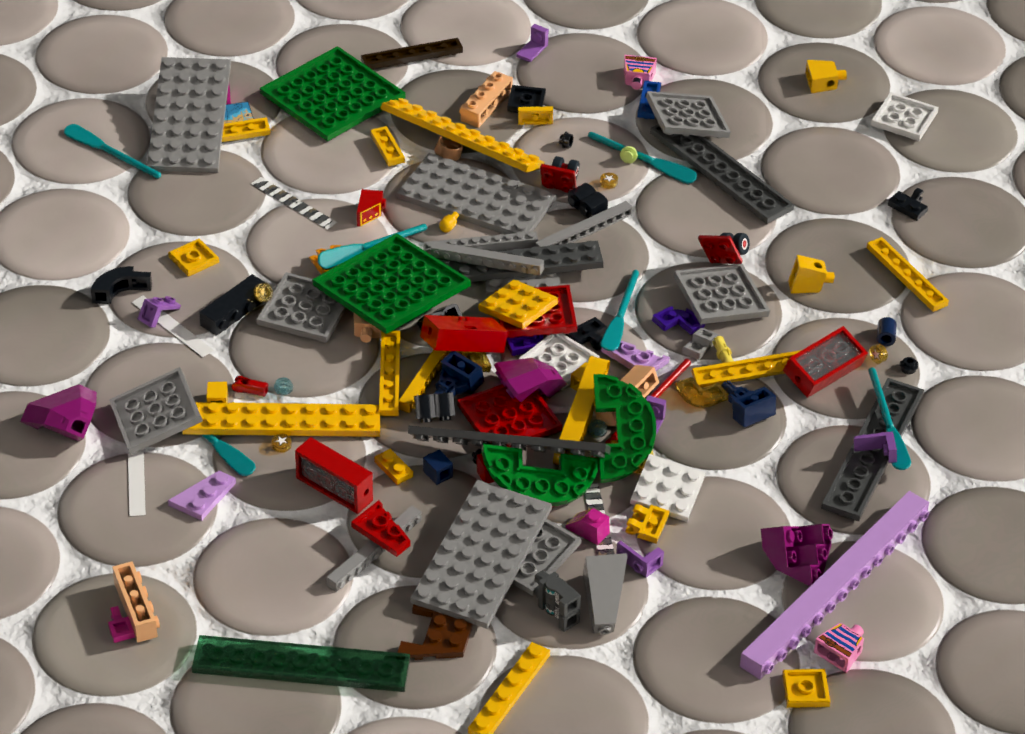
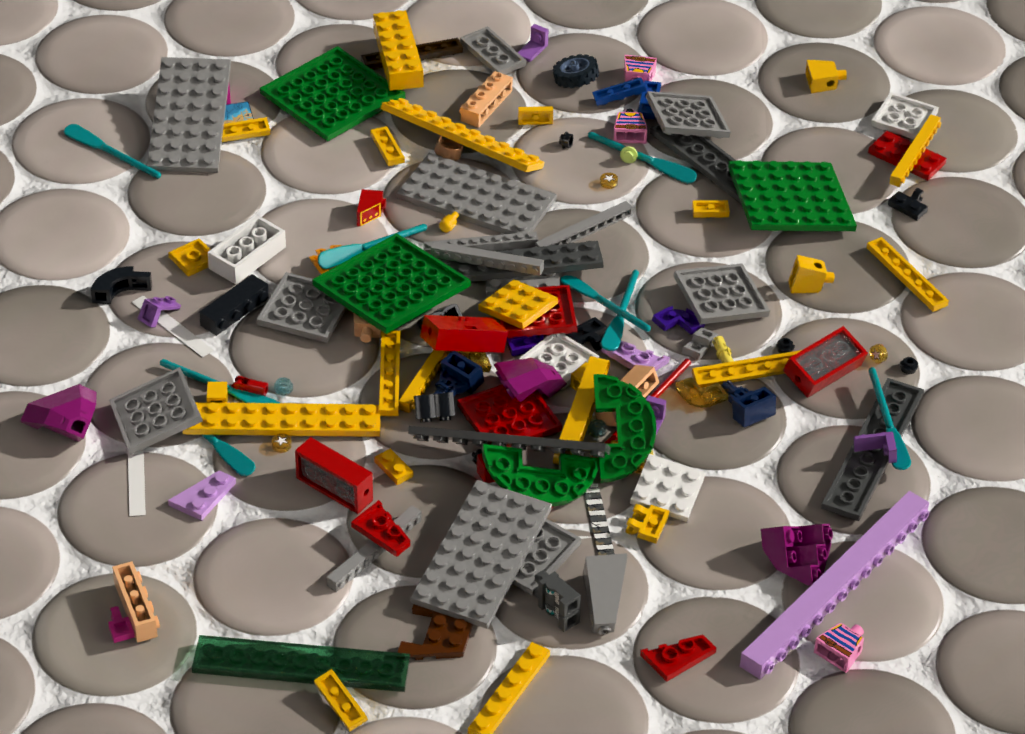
sticker [251,177,337,230] -> none
clear yellow tile [254,283,273,302] -> none
dark blue brick [423,449,453,485] -> none
black plate [507,85,546,113] -> none
red plate [540,156,580,193] -> none
dark pink slope [565,508,610,545] -> none
black brick [568,183,608,218] -> none
medium lavender bracket [616,541,664,578] -> none
red plate [698,233,750,264] -> none
yellow tile [782,669,830,708] -> none
dark blue brick [877,317,897,346] -> none
none -> teal piece [160,359,280,403]
none -> white brick [208,215,286,284]
none -> yellow plate [314,669,368,732]
none -> yellow brick [373,10,424,91]
none -> light grey plate [460,26,526,74]
none -> black wheel [553,54,599,88]
none -> teal piece [560,275,651,332]
none -> blue plate [592,77,646,106]
none -> bright pink torso [613,108,647,144]
none -> red wing [640,634,716,682]
none -> yellow plate [692,200,730,218]
none -> green plate [728,160,857,232]
none -> black plate [776,338,795,354]
none -> red plate [868,131,947,181]
none -> yellow piece [889,114,941,187]

